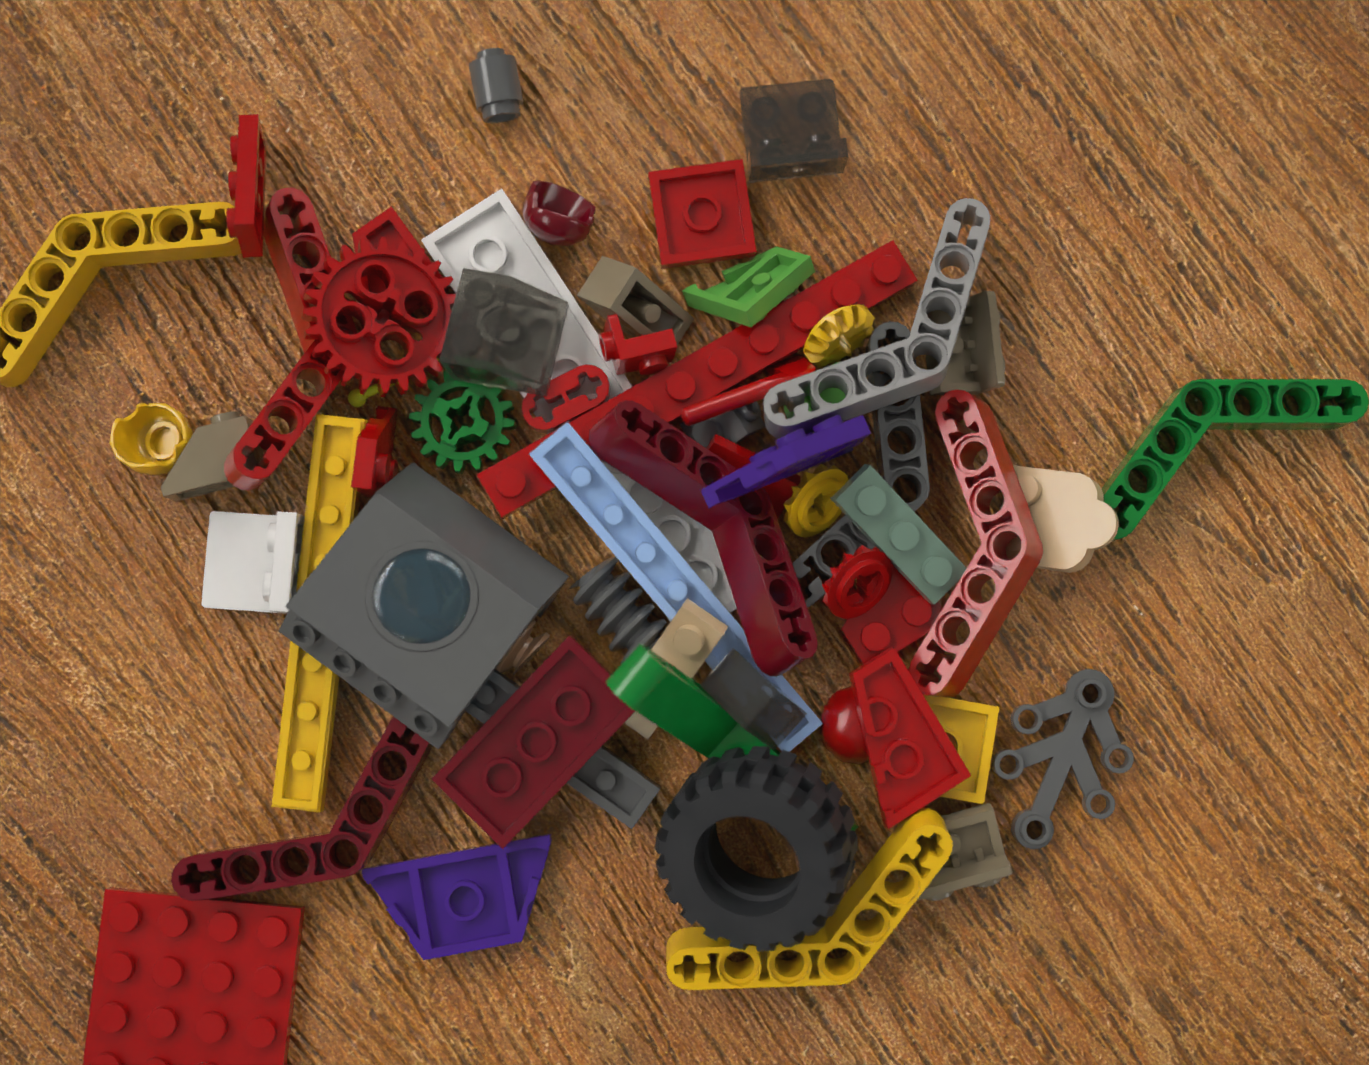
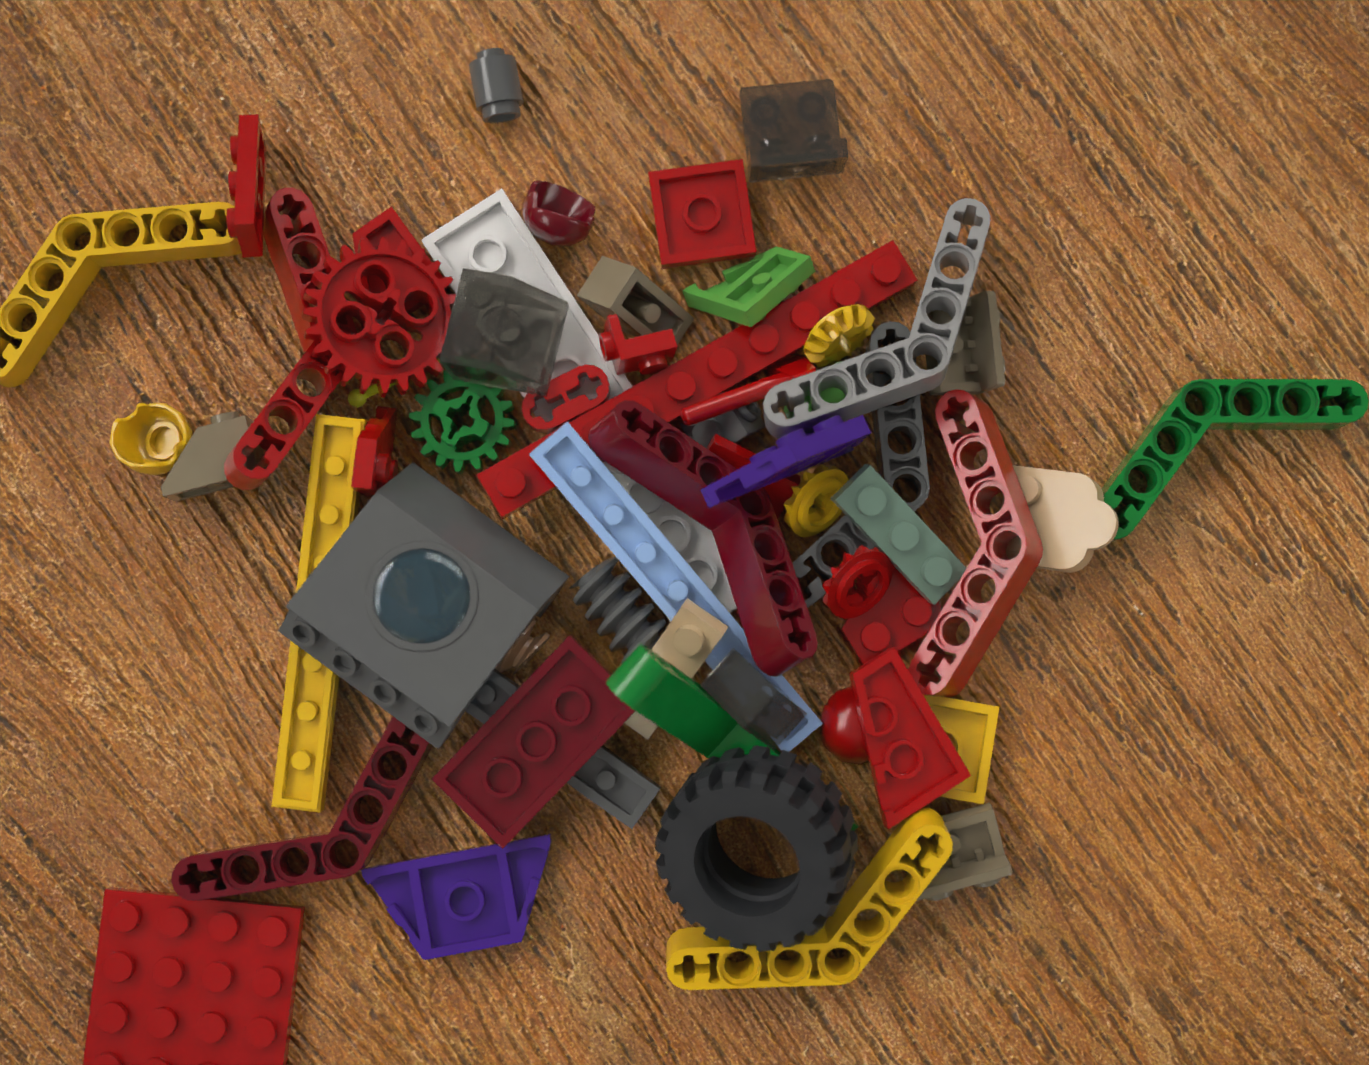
white bracket [201,511,304,614] -> none
dark grey plant [992,669,1134,849] -> none

